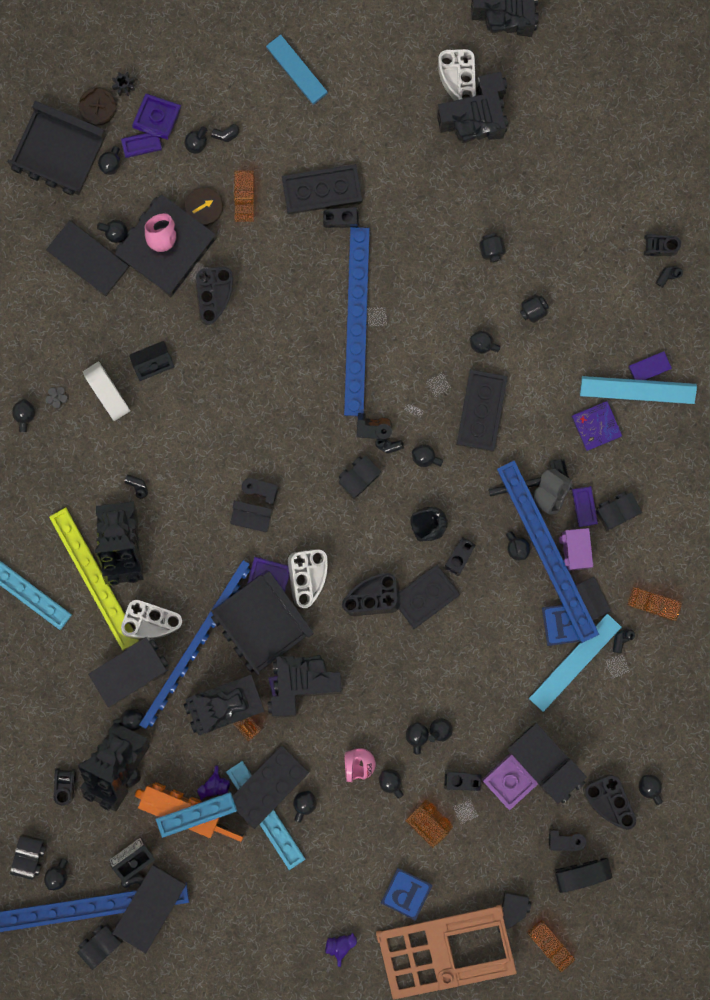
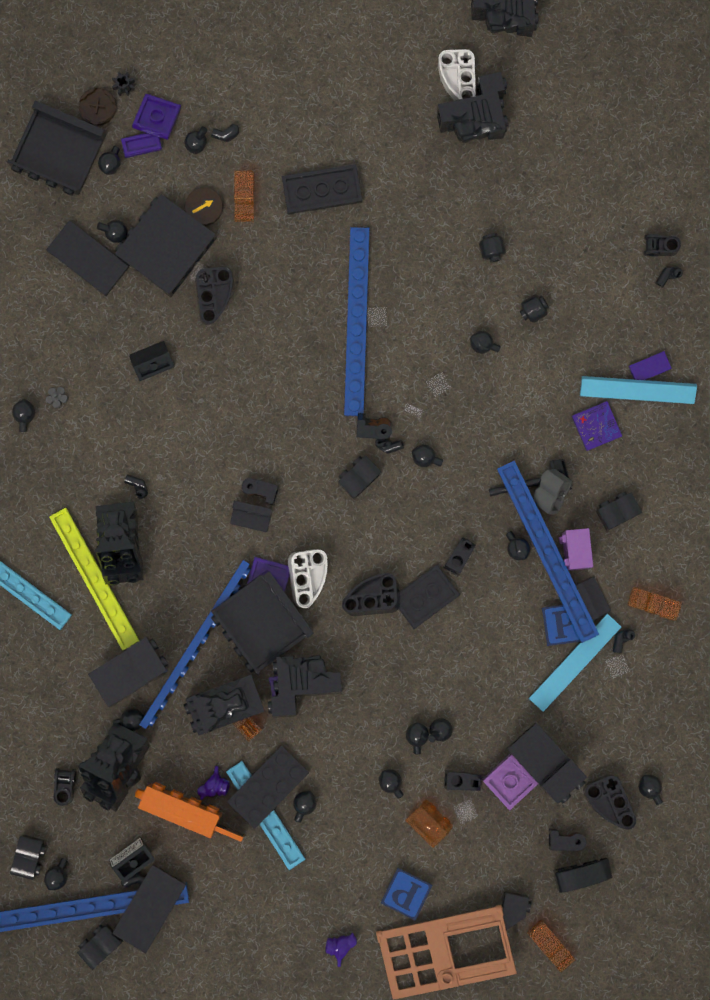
white beam [82,361,130,421] -> none
white beam [121,600,182,640] -> none
bright pink helmet [145,213,176,252] -> none
dark azure tile [156,792,237,838] -> none
dark azure tile [266,35,328,105] -> none
black leg [323,207,359,228] -> none
bright pink helmet [345,748,376,782] -> none
black hair [410,507,448,542] -> none
black plate [456,369,508,452] -> none
dark purple tile [572,486,598,527] -> none

